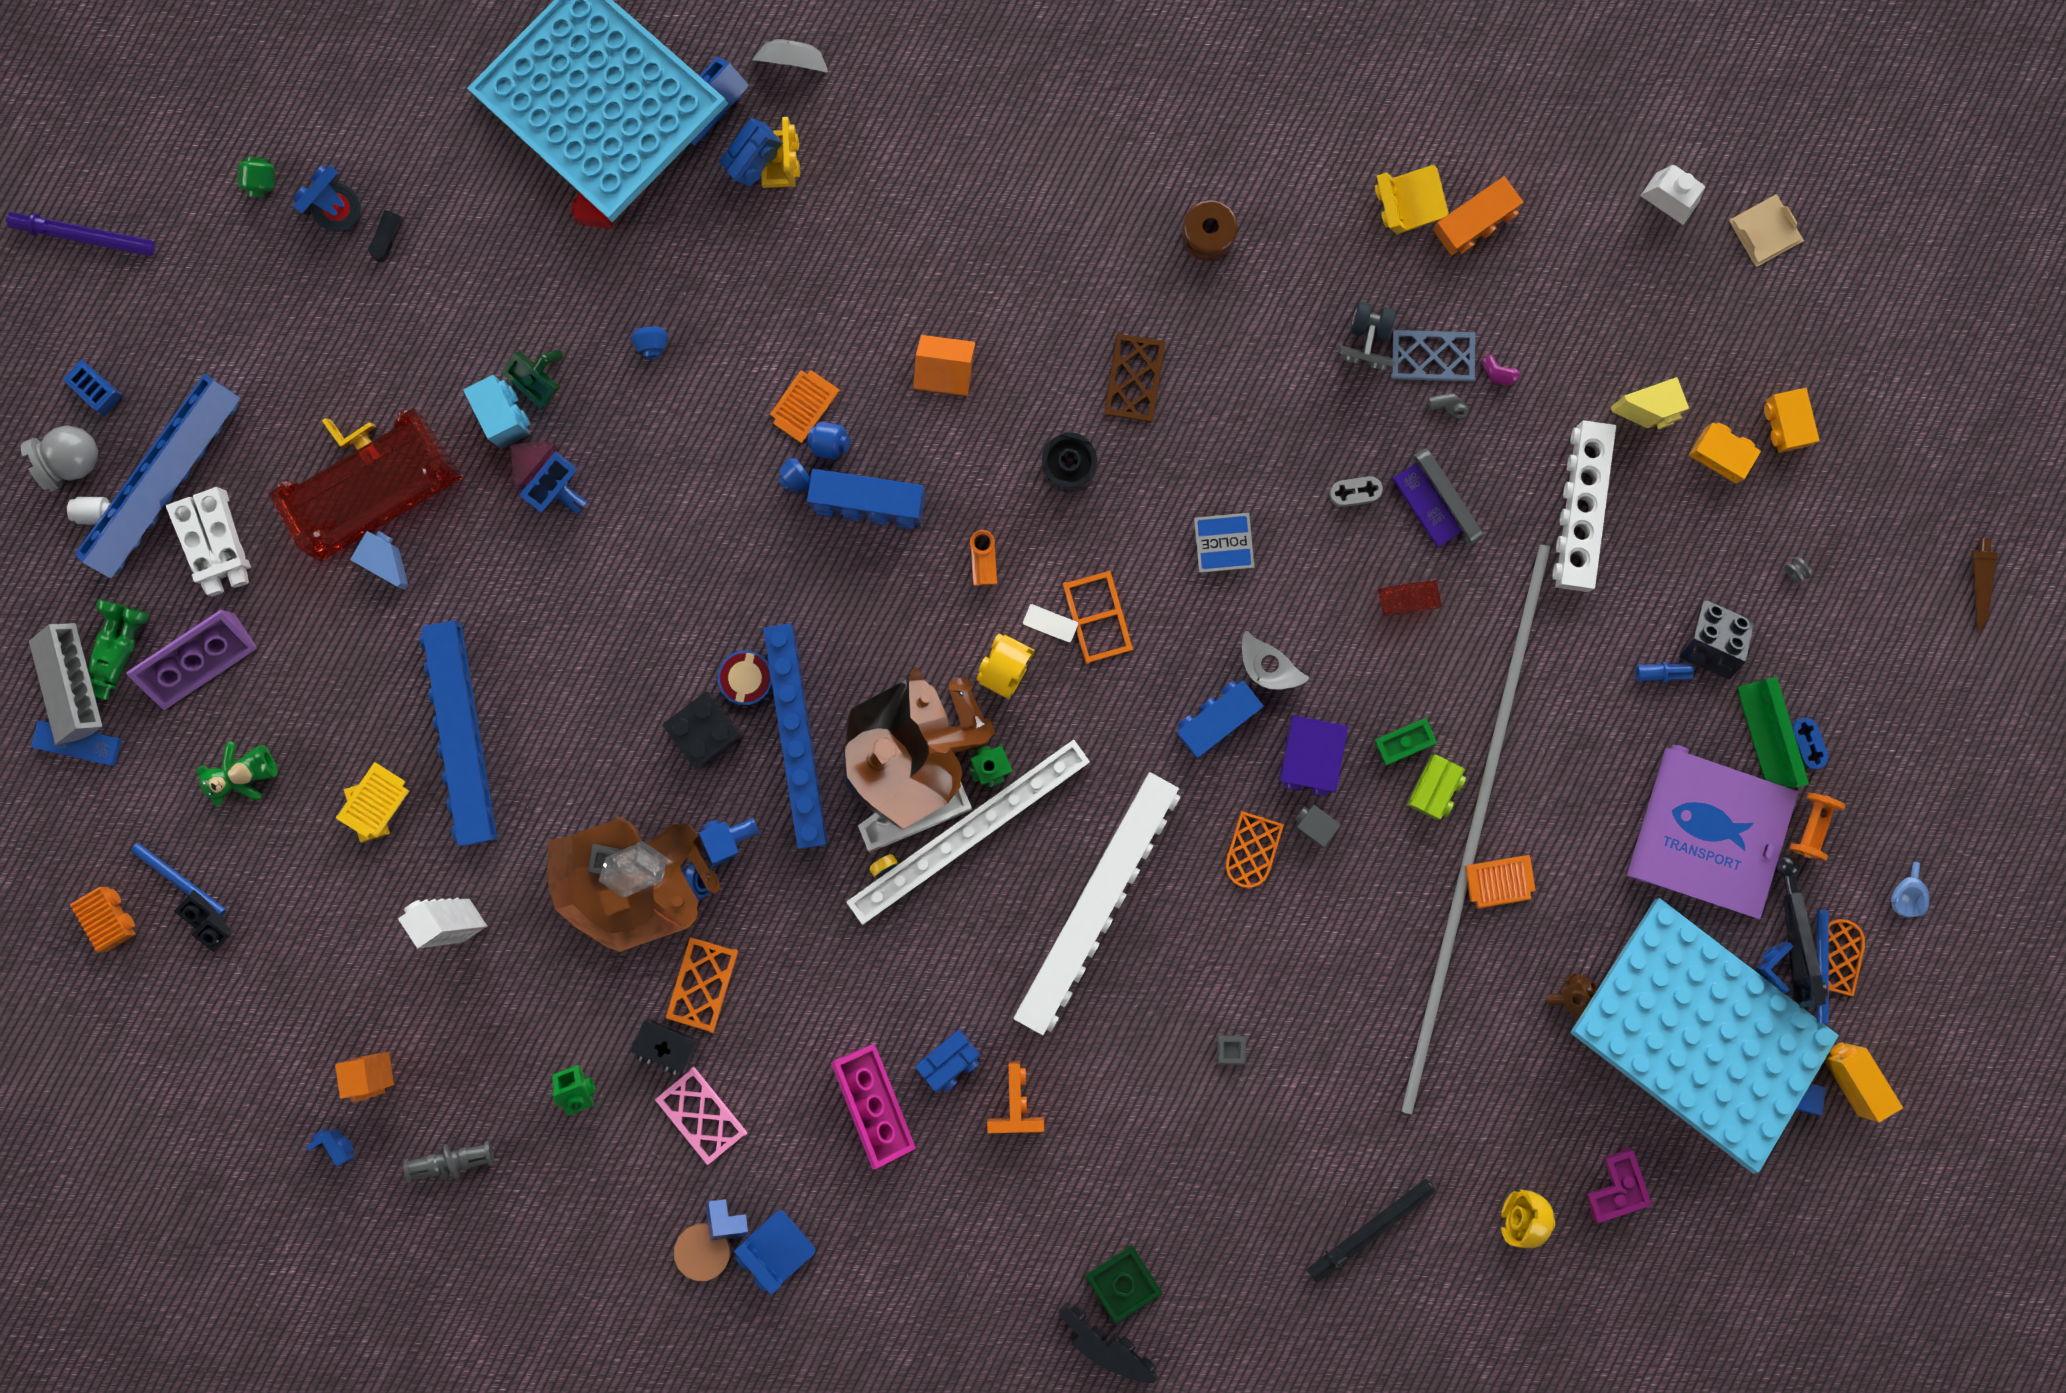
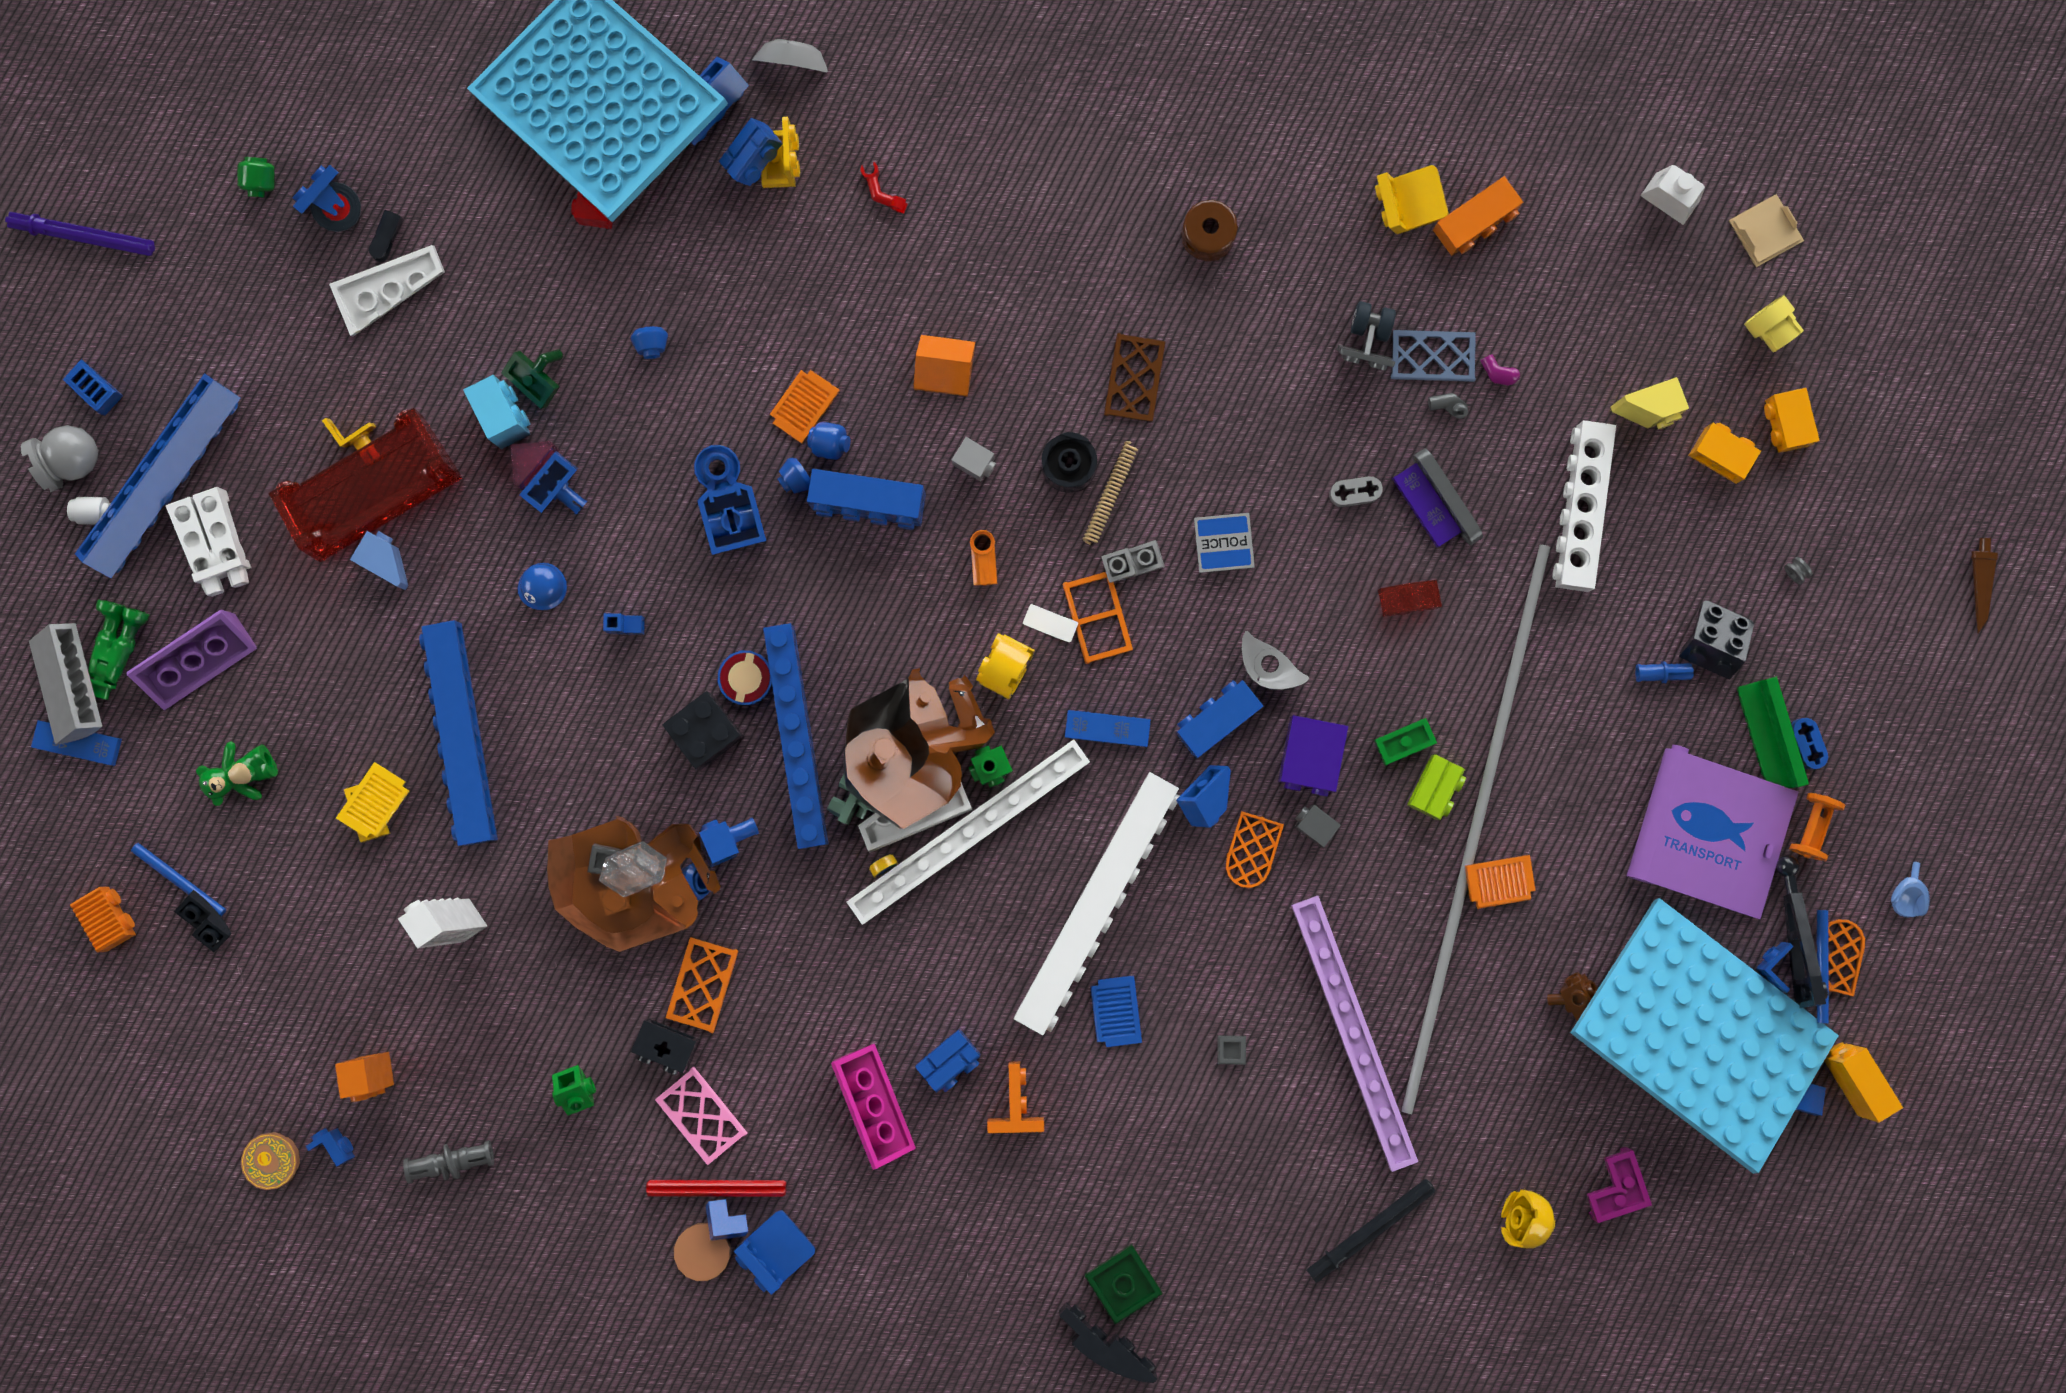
none -> tile [241,1132,300,1190]
none -> white wing [329,245,445,337]
none -> blue helmet [518,563,567,610]
none -> blue piece [603,613,645,635]
none -> red axle [646,1180,786,1197]
none -> blue brick [694,445,766,555]
none -> sand green hips [827,774,875,825]
none -> red arm [860,162,908,214]
none -> light grey brick [952,437,996,482]
none -> blue tile [1065,710,1151,747]
none -> tan piece [1083,441,1138,545]
none -> blue window [1090,975,1142,1047]
none -> light grey slope [1101,540,1165,583]
none -> blue slope [1176,765,1231,828]
none -> lavender plate [1291,896,1418,1172]
none -> light yellow piece [1744,295,1804,352]

